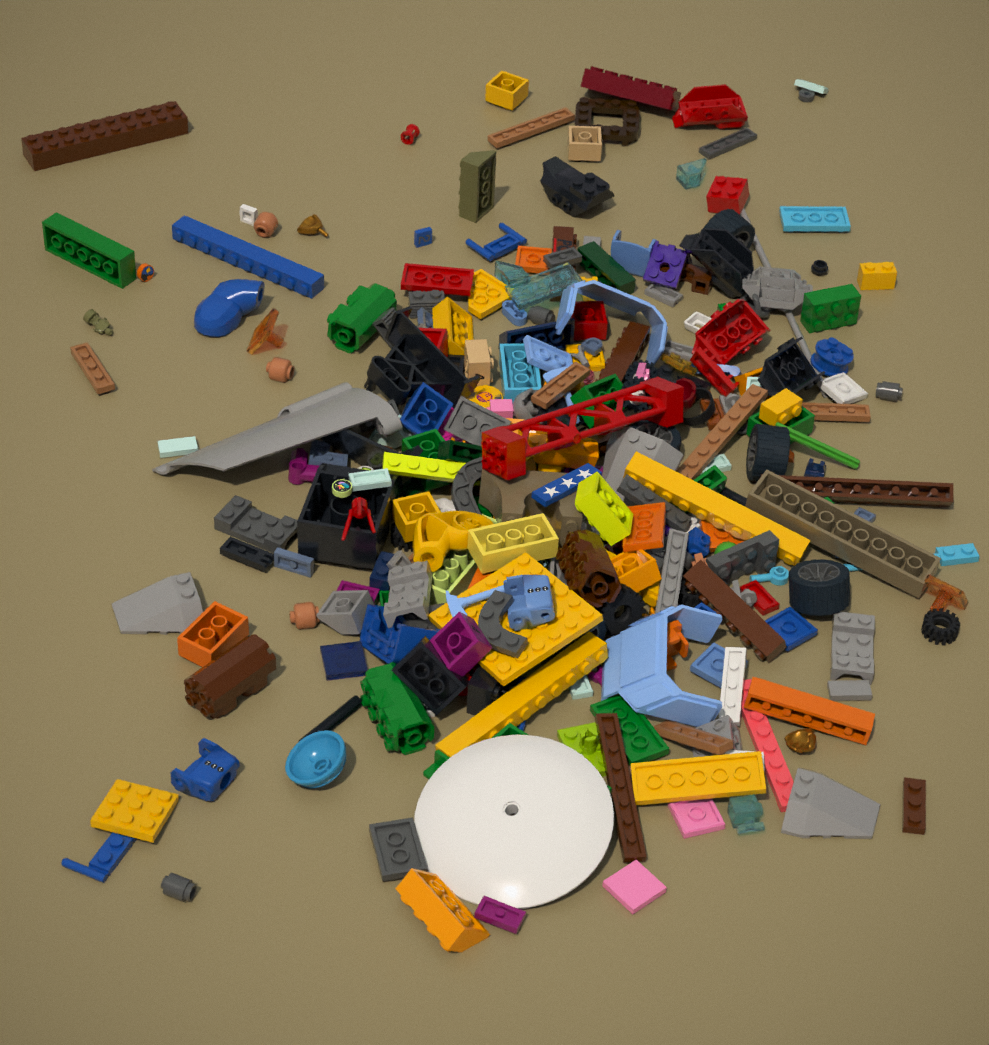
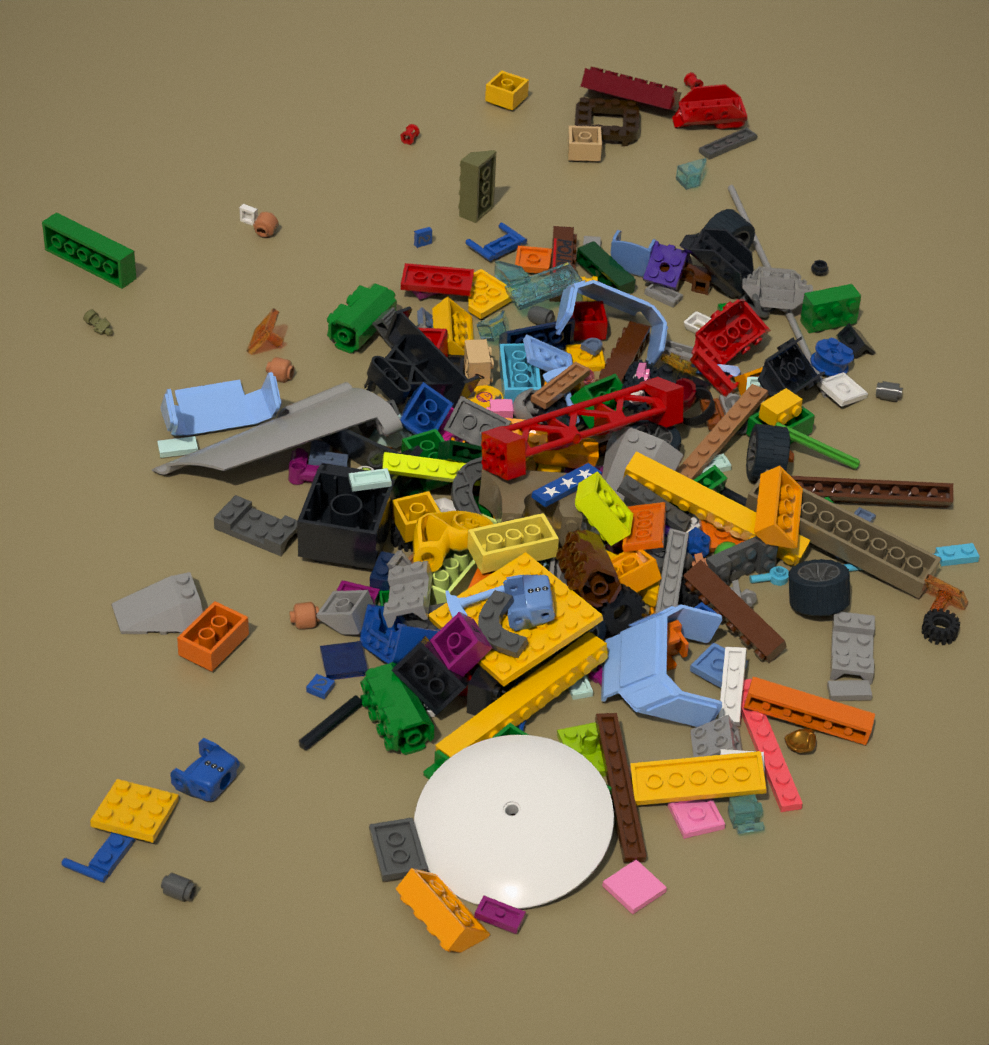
reddish brown brick [21,101,188,171] -> none
medium nougat plate [70,342,115,394] -> none
tile [137,263,154,282] -> none
blue brick [172,215,324,299] -> none
reddish brown brick [184,634,276,719] -> none
blue piece [194,279,265,337] -> none
black hinge [220,536,274,571] -> none
sand blue plate [274,547,314,578] -> none
dark azure hat [285,731,346,788] -> none
pearl gold piece [297,214,329,237] -> none
tile [332,479,352,498] -> none
red plant [341,497,376,541] -> none
dark grey brick [408,290,445,318] -> none
medium nougat plate [487,107,575,148] -> none
medium blue beam [502,300,527,326] -> none
black slope [540,156,614,217] -> none
dark grey plate [543,247,582,270] -> none
light grey bar [570,345,590,368] -> none
green plate [590,694,669,766] -> none
medium nougat plate [654,720,733,755] -> none
red brick [706,176,749,215] -> none
red tile [740,580,780,616] -> none
blue plate [765,607,818,652] -> none
medium azure plate [779,206,851,232] -> none
light grey wedge [781,767,880,839] -> none
light aqua tile [794,79,829,94] -> none
dark grey tile [798,89,815,102] -> none
medium nougat plate [802,402,871,422] -> none
dark blue tile [804,458,826,477] -> none
yellow brick [857,262,897,290] -> none
reddish brown plate [902,777,926,835] -> none
none -> light blue piece [160,372,281,436]
none -> blue tile [306,674,335,699]
none -> clear light blue slope [476,310,509,342]
none -> red bush [684,72,704,90]
none -> light orange slope [754,466,803,549]
none -> black panel [837,323,876,359]

